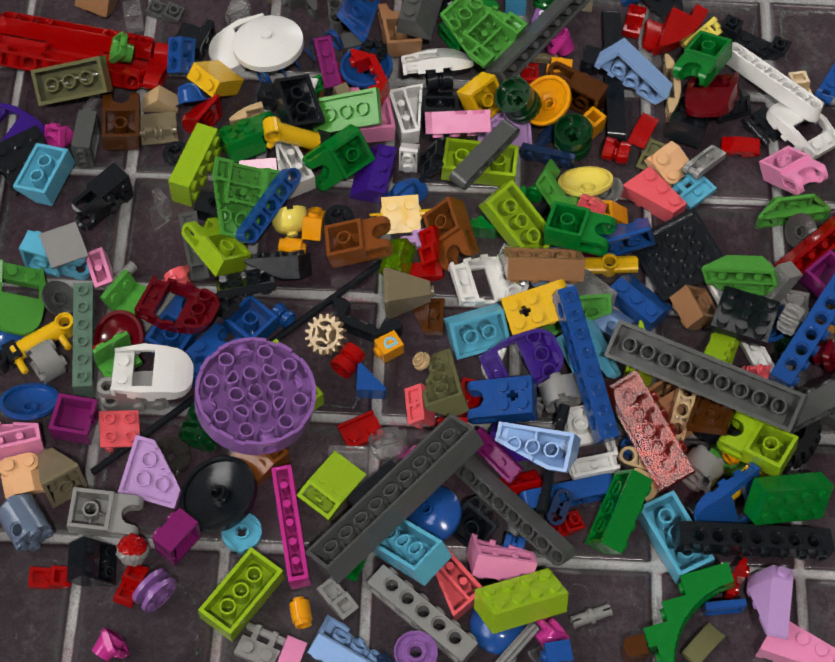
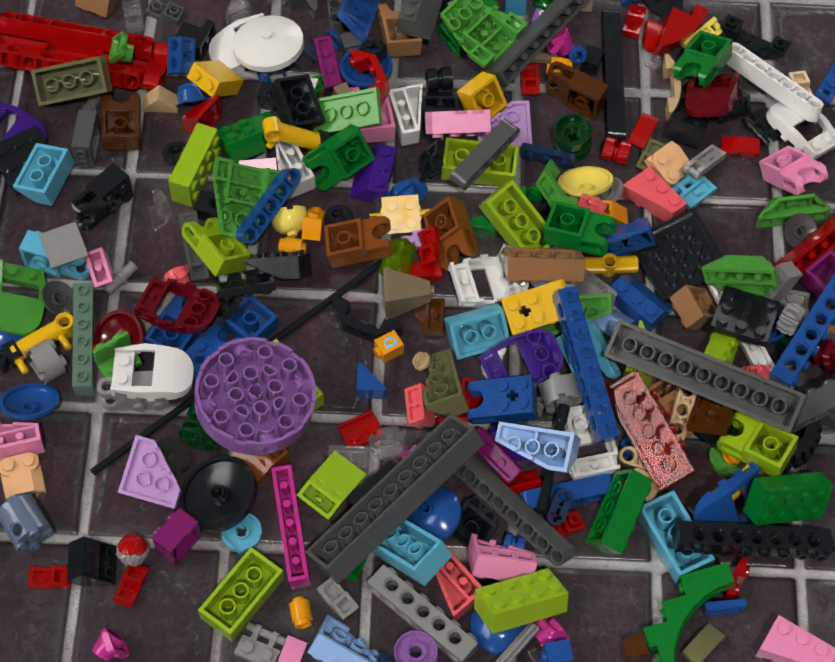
dark tan slope [37,447,89,508] -> none
dark pink piece [44,122,74,148] -> none
magenta piece [48,393,101,445] -> none
light grey brick [67,487,144,539] -> none
coral hinge [99,410,140,453] -> none
bright green bracket [100,270,146,314] -> none
medium lavender wheel [132,568,177,613] -> none
dark tan hinge [140,111,178,146] -> none
tan slope [229,101,264,125] -> none
blue wheel [271,302,296,328] -> none
tan gear [305,314,347,356] -> none
red wheel [330,342,366,379] -> none
white slope [399,142,420,173] -> none
white slope [401,48,474,75] -> none
dark green wheel [495,77,541,124] -> none
light orange dish [530,75,572,126] -> none
dark blue axle [534,122,556,147] -> none
light grey pin [569,603,613,629] -> none
light orange brick [583,106,607,139] -> none
light blue wedge [594,38,673,105] -> none
light grey brick [676,445,725,493] -> none
lavender wedge [746,565,793,640] -> none
none -> blue cone [569,44,587,64]

